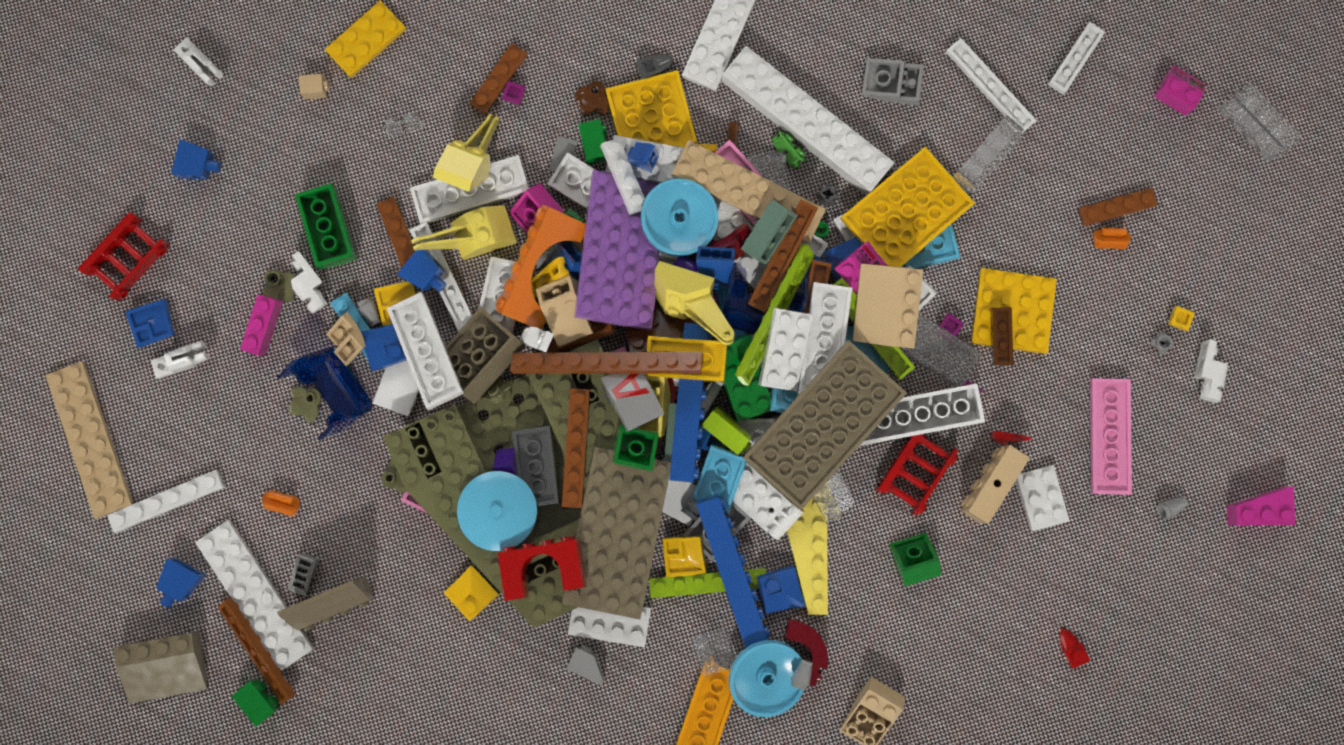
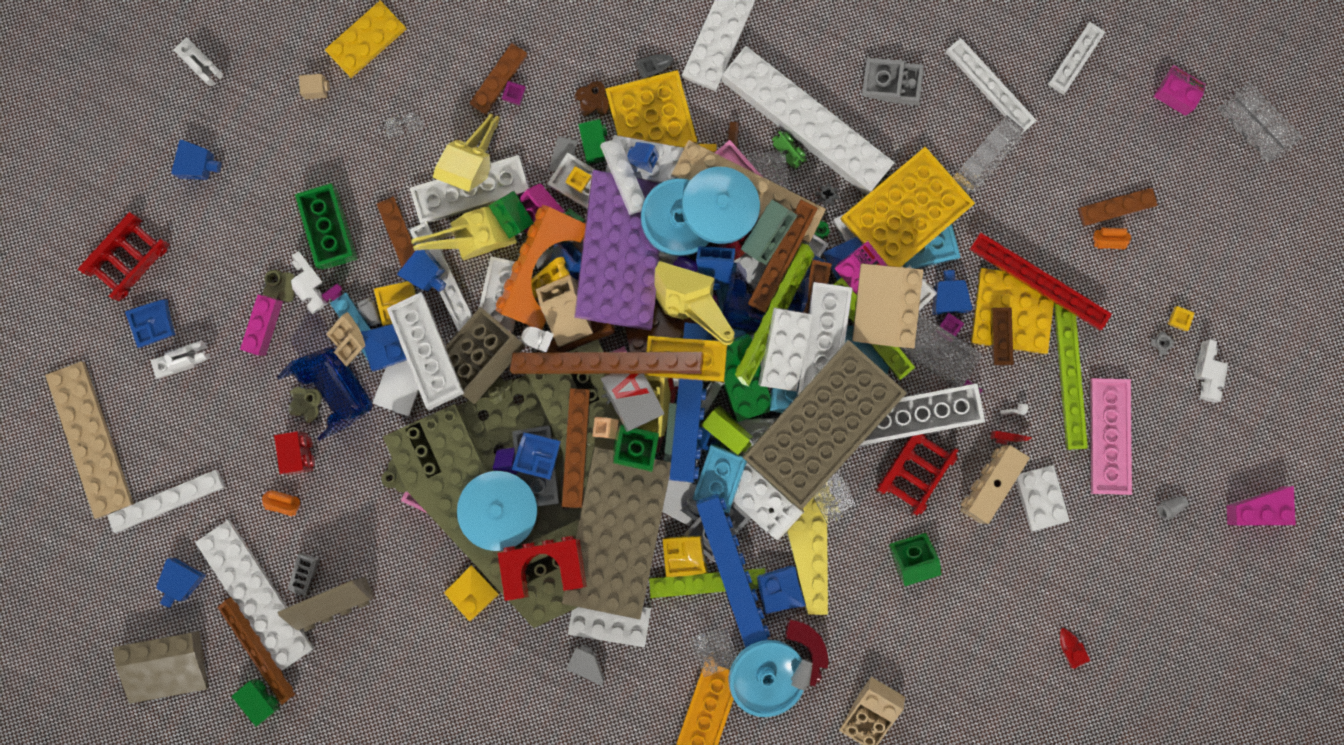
none -> red brick [274,431,315,475]
none -> magenta plate [322,282,343,301]
none -> green brick [489,190,534,239]
none -> blue plate [512,432,561,480]
none -> yellow plate [565,166,591,193]
none -> light nougat slope [592,417,619,439]
none -> medium azure dish [682,167,760,244]
none -> blue torso [932,270,972,315]
none -> red plate [969,232,1112,331]
none -> white hand [1000,404,1028,415]
none -> lime plate [1054,303,1088,450]

